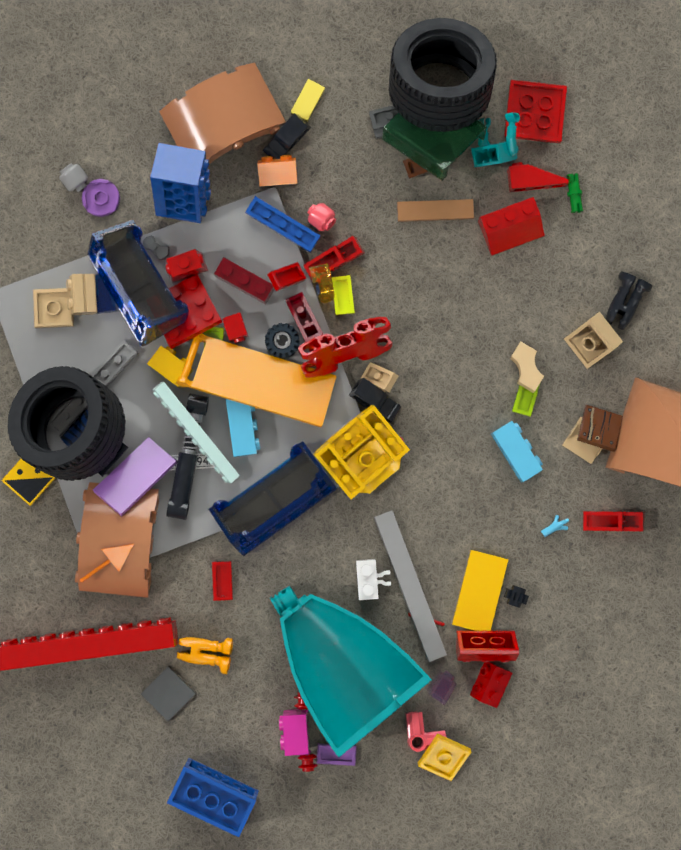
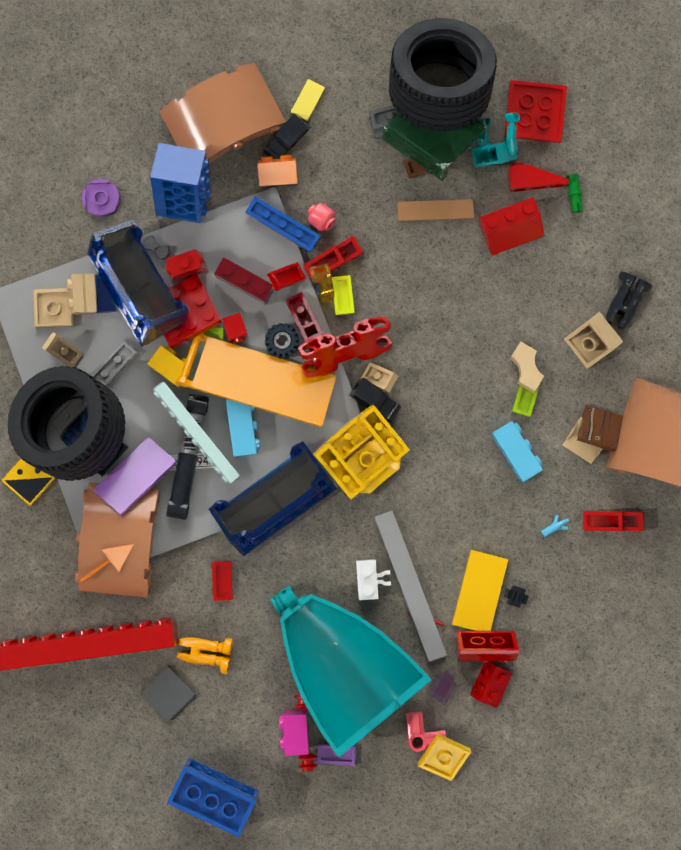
light grey head [59,163,88,192] -> none
none -> tan slope [42,332,83,367]

